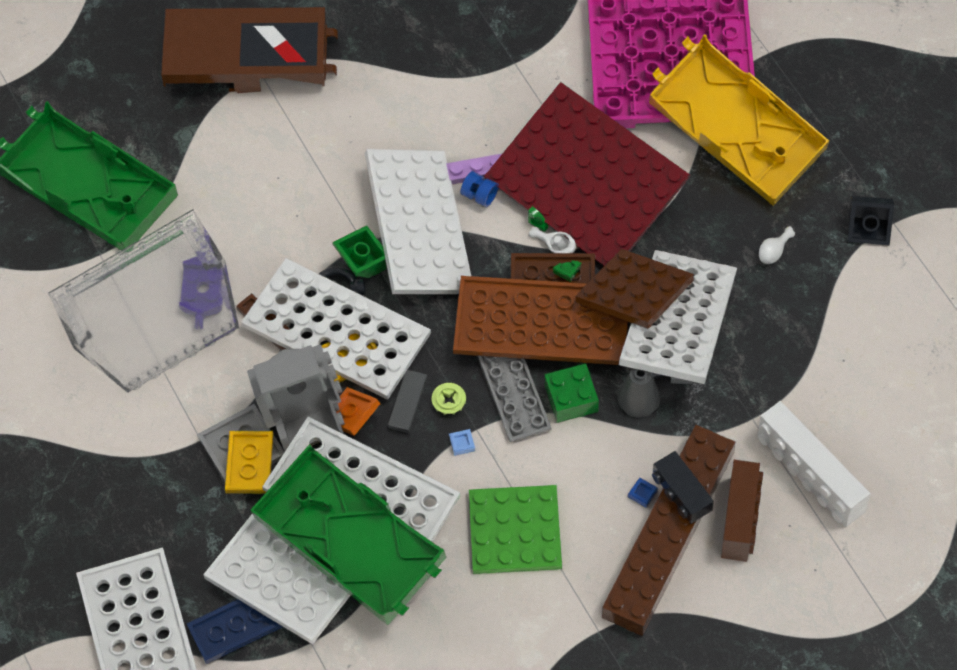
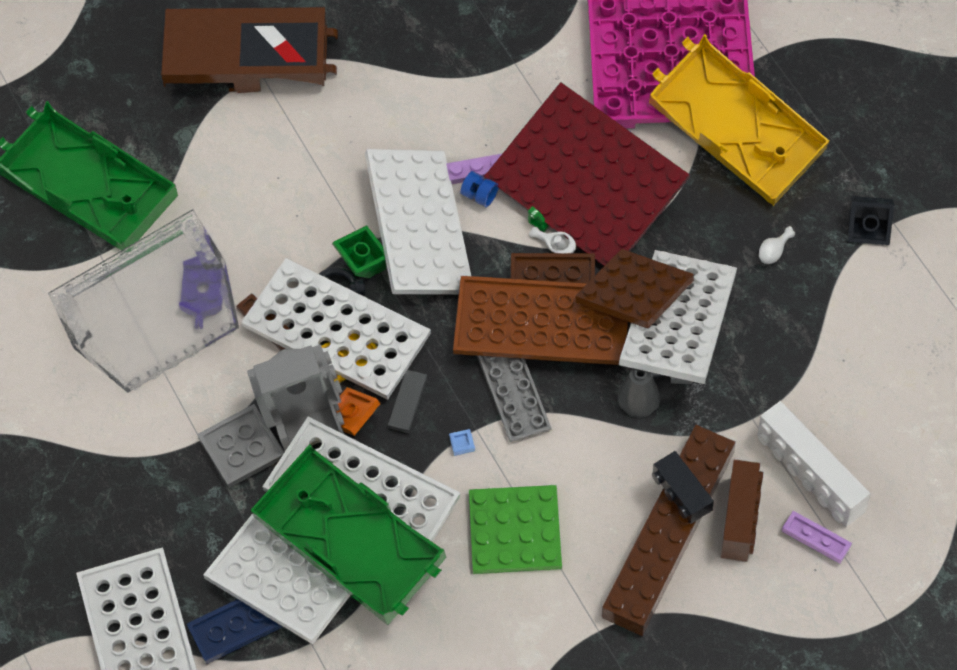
yellow tile [225,431,274,494] -> none
yellowish green gear [432,383,466,415] -> none
green brick [545,364,599,423] -> none
green tile [553,260,582,282] -> none
blue tile [628,477,658,508] -> none
none -> lavender plate [782,511,852,564]

